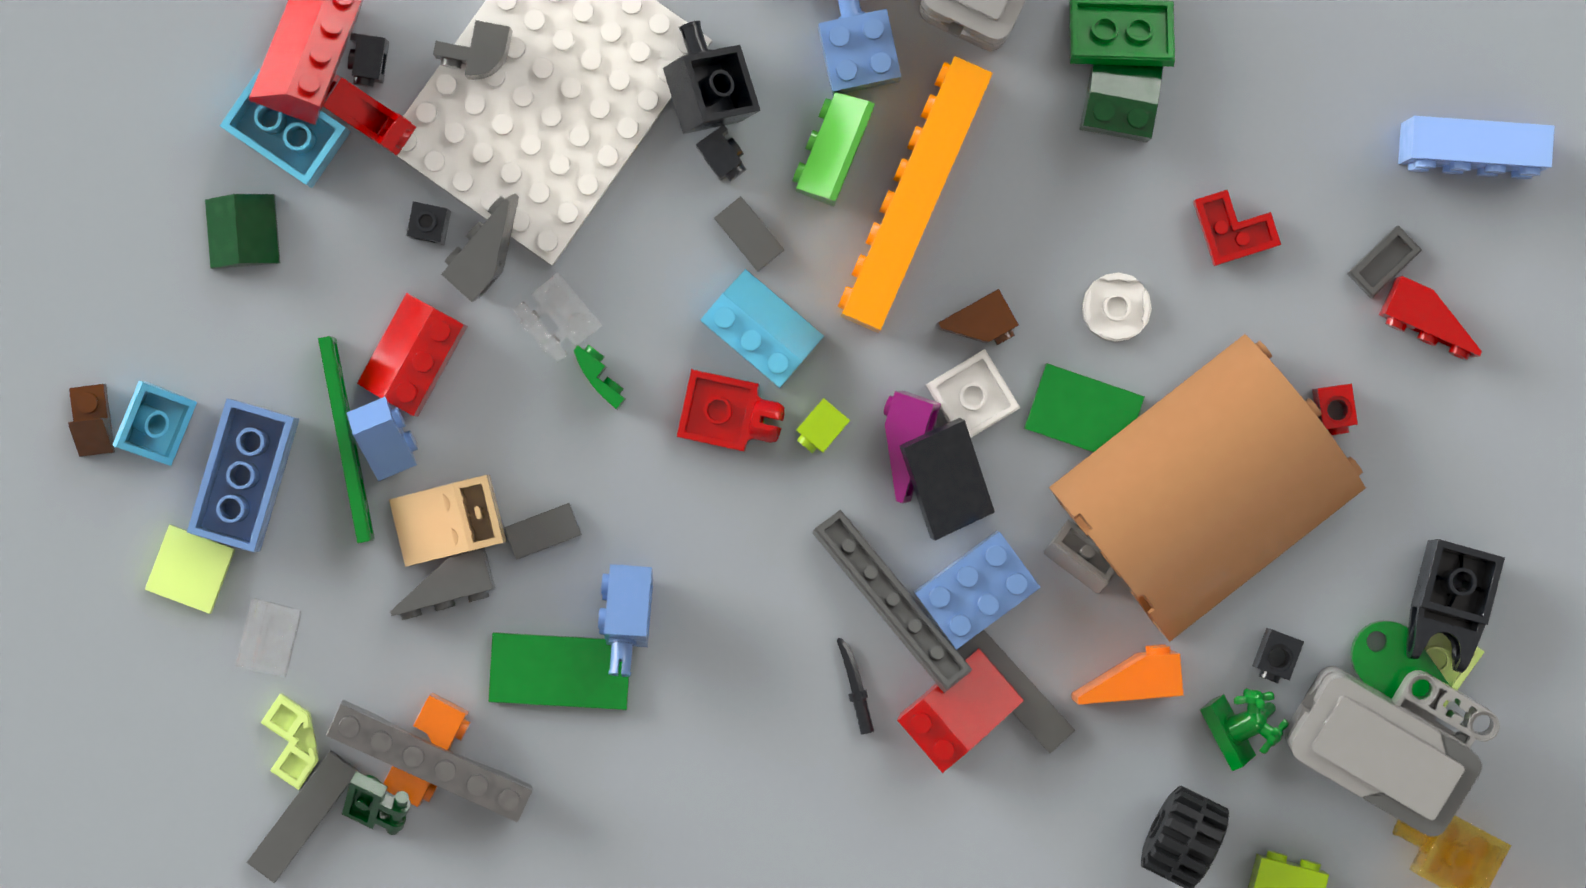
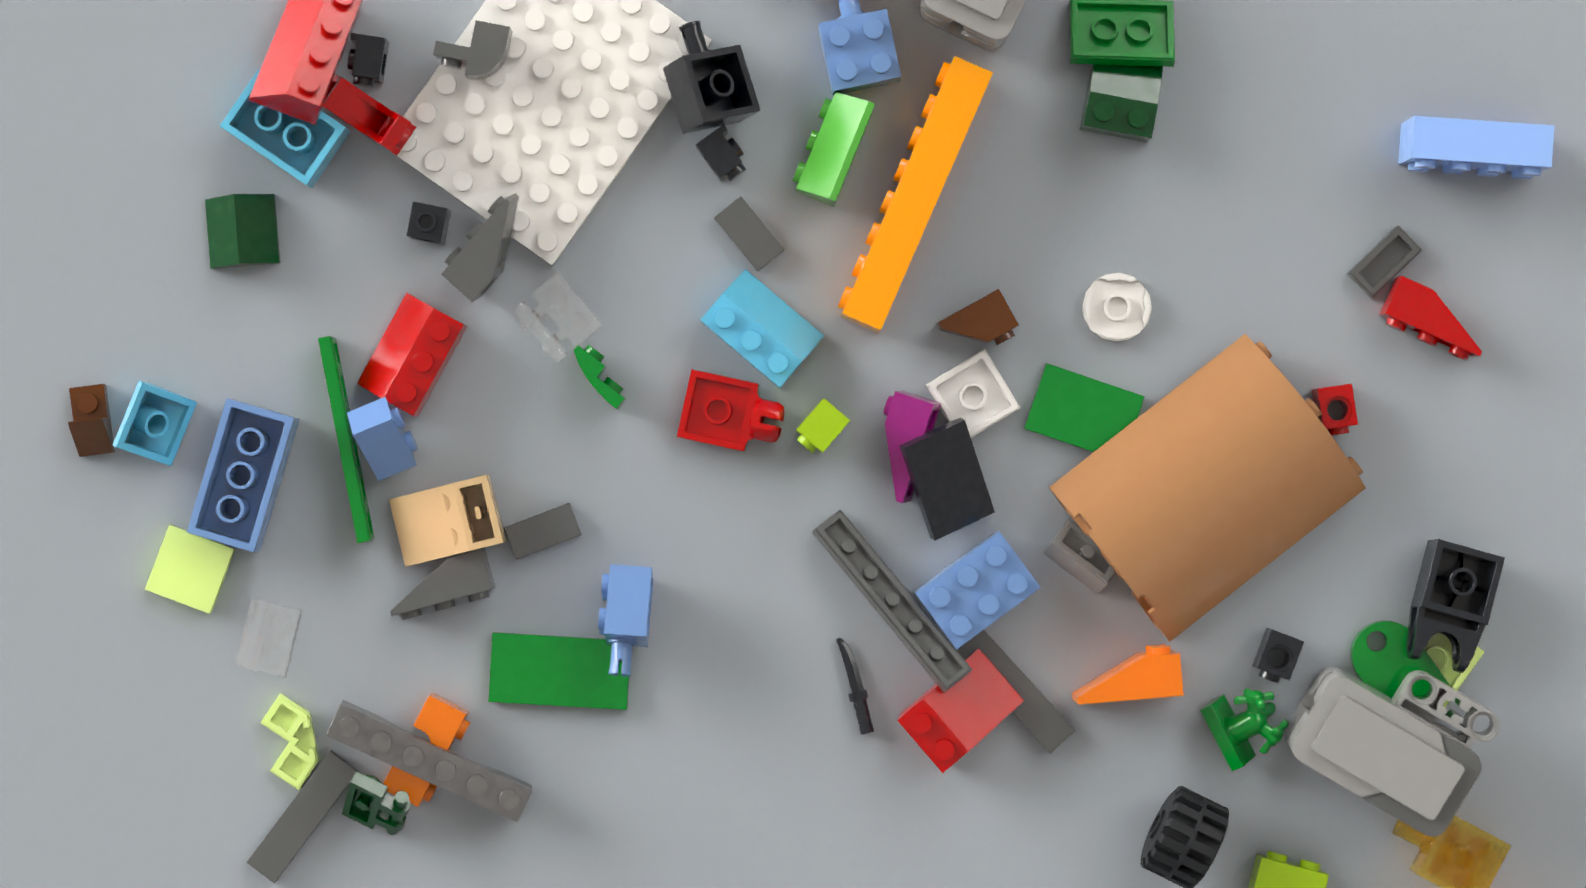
red plate [1193,189,1281,266] -> none

